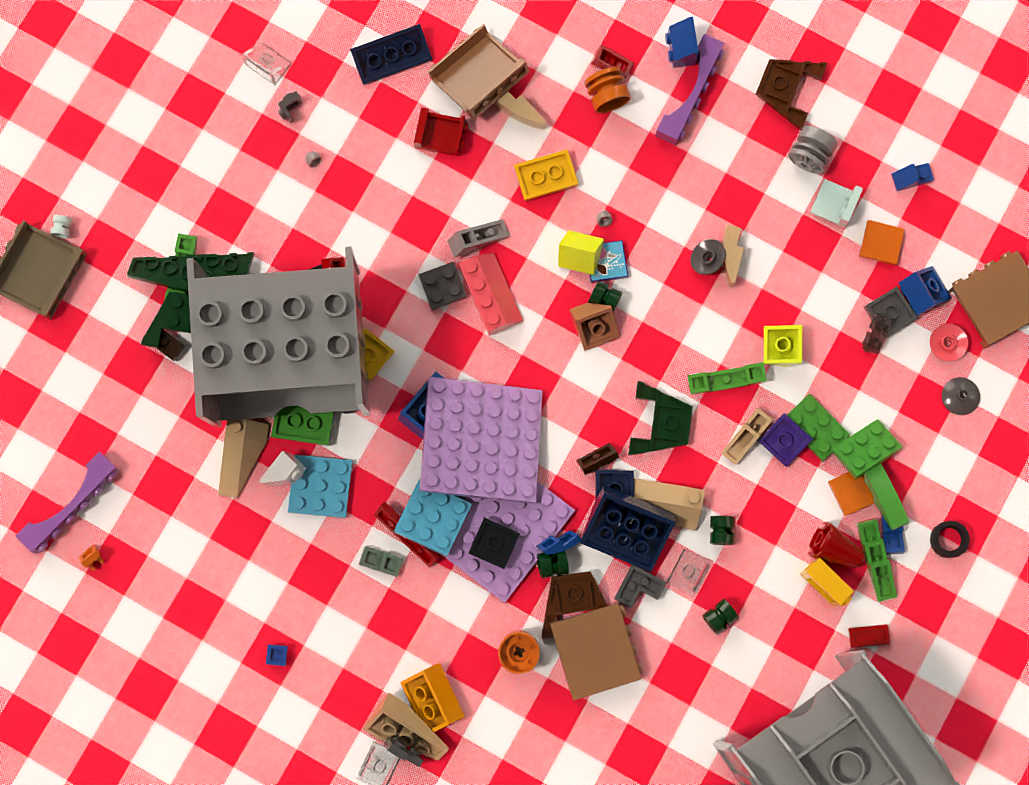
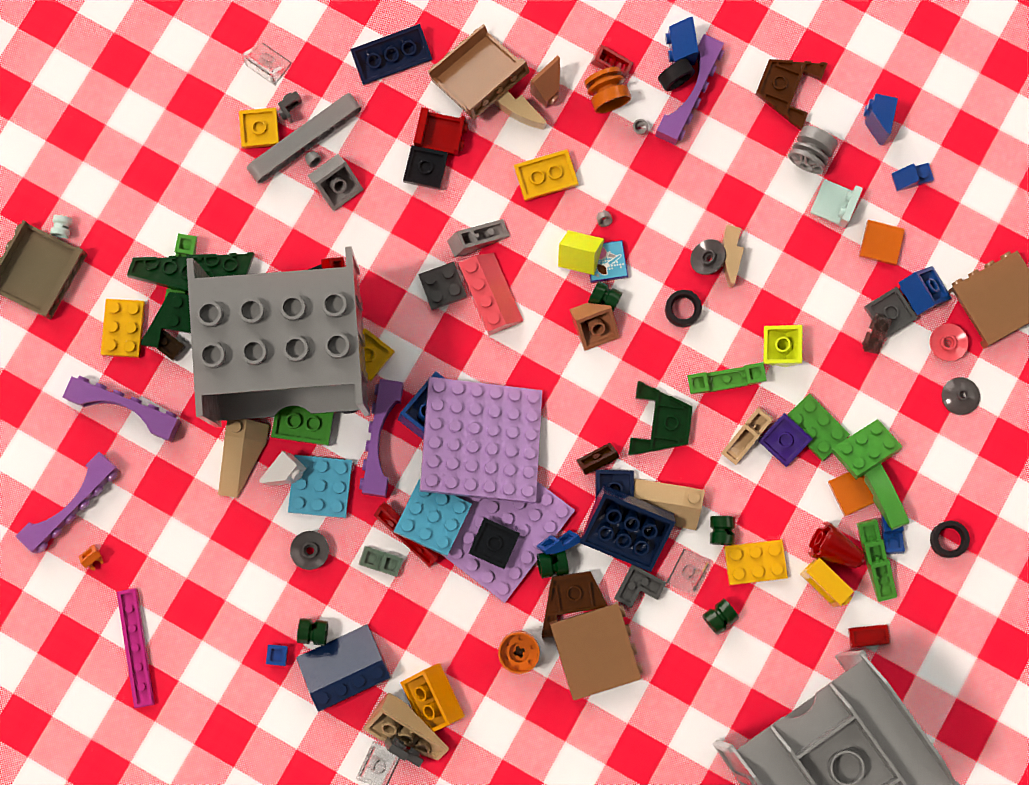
none -> medium lavender arch [62,376,181,442]
none -> yellow plate [100,299,145,358]
none -> dark pink tile [117,588,155,709]
none -> yellow plate [239,107,279,149]
none -> light grey beam [247,93,362,184]
none -> dark grey dish [290,531,329,570]
none -> slope [296,624,392,712]
none -> dark green wheel [297,618,328,646]
none -> light grey slope [308,154,364,211]
none -> medium lavender arch [359,379,404,498]
none -> black plate [403,145,448,190]
none -> nougat slope [530,55,560,108]
none -> light grey hinge [633,119,649,135]
none -> black tyre [658,59,695,91]
none -> black tyre [665,290,702,328]
none -> yellow plate [724,540,788,585]
none -> blue slope [863,93,898,145]

